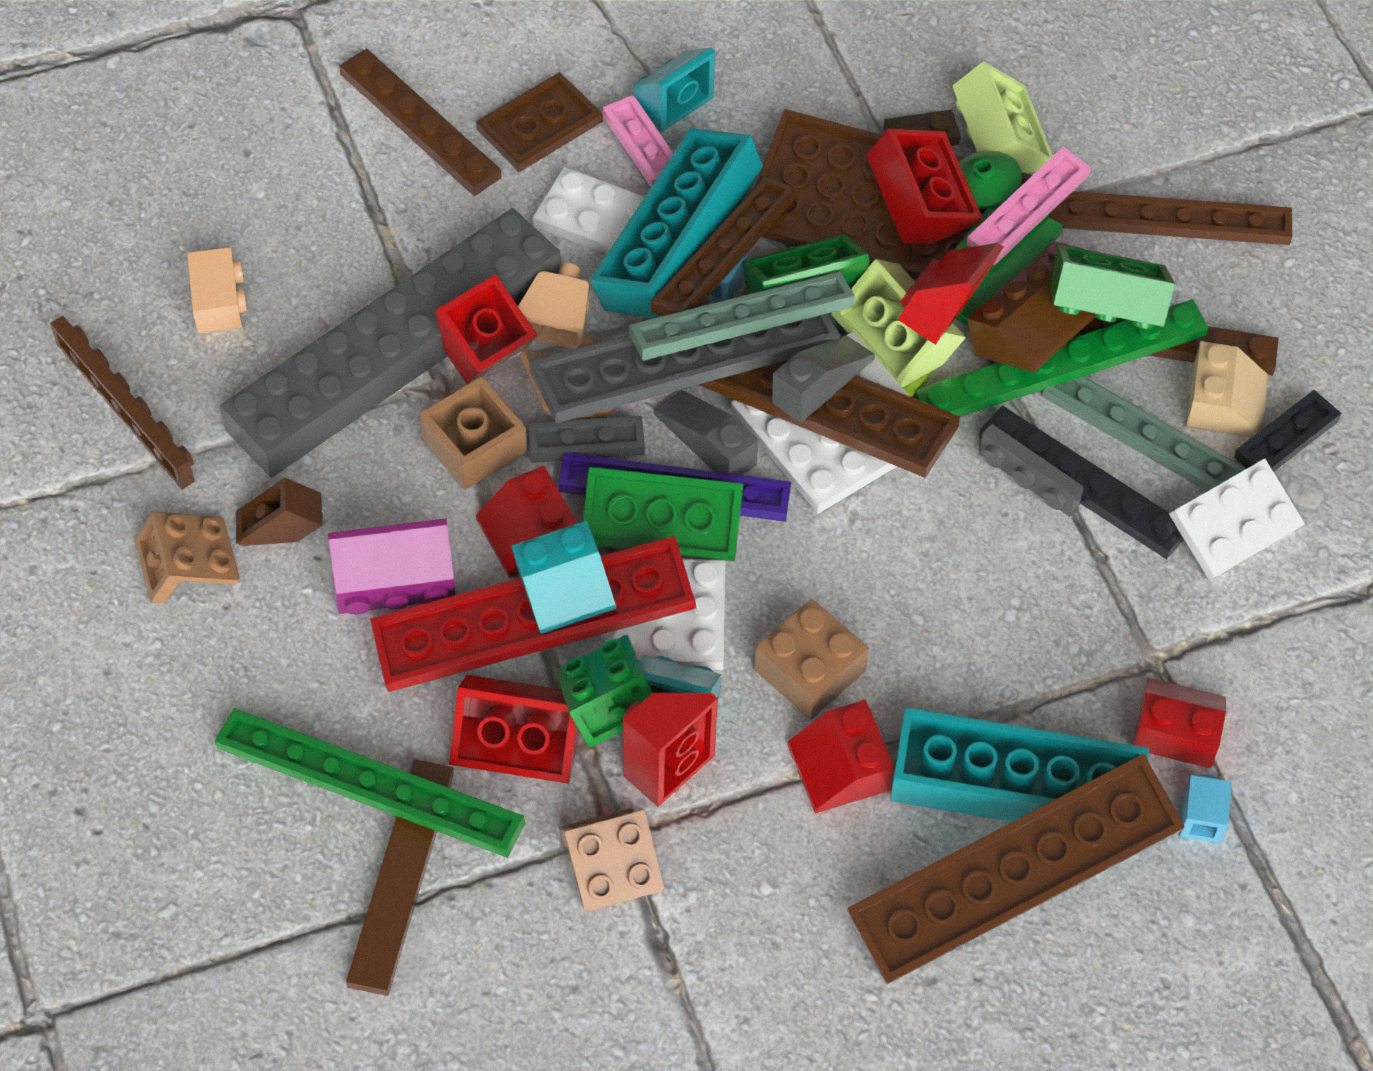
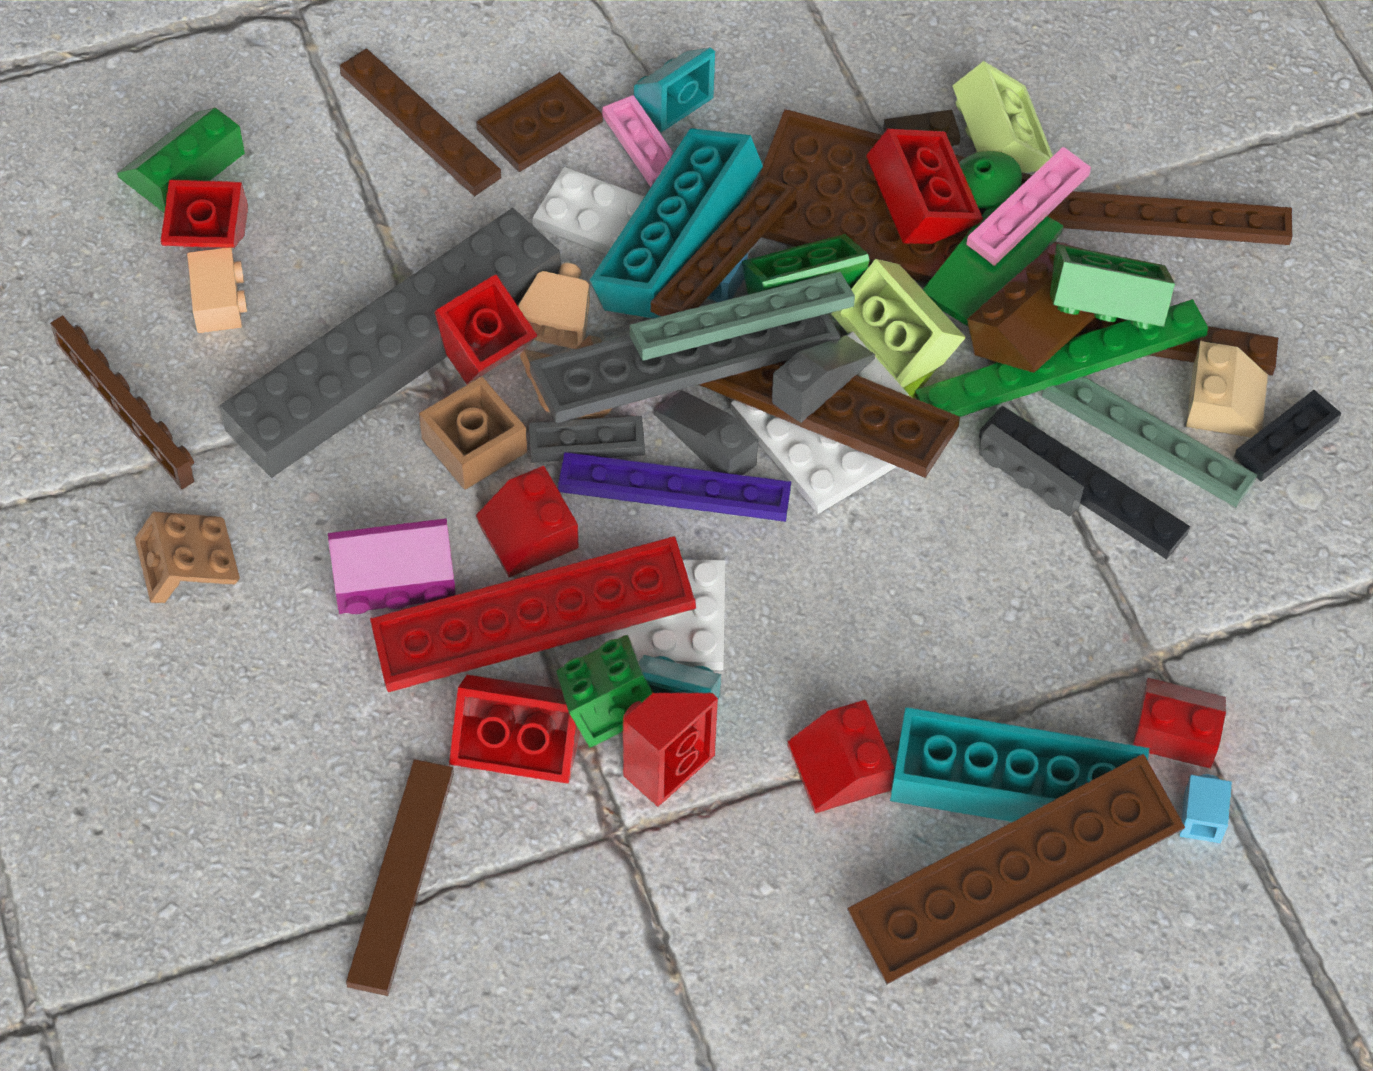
green plate [214,708,526,858] -> none
reddish brown slope [236,478,323,546] -> none
slope [511,520,617,634] -> none
bracket [558,806,664,912] -> none
green plate [583,467,744,562] -> none
medium nougat brick [754,598,869,720] -> none
red slope [898,243,1004,345] -> none
white plate [1169,459,1305,580] -> none
none -> green slope [117,107,245,213]
none -> red slope [160,180,248,248]

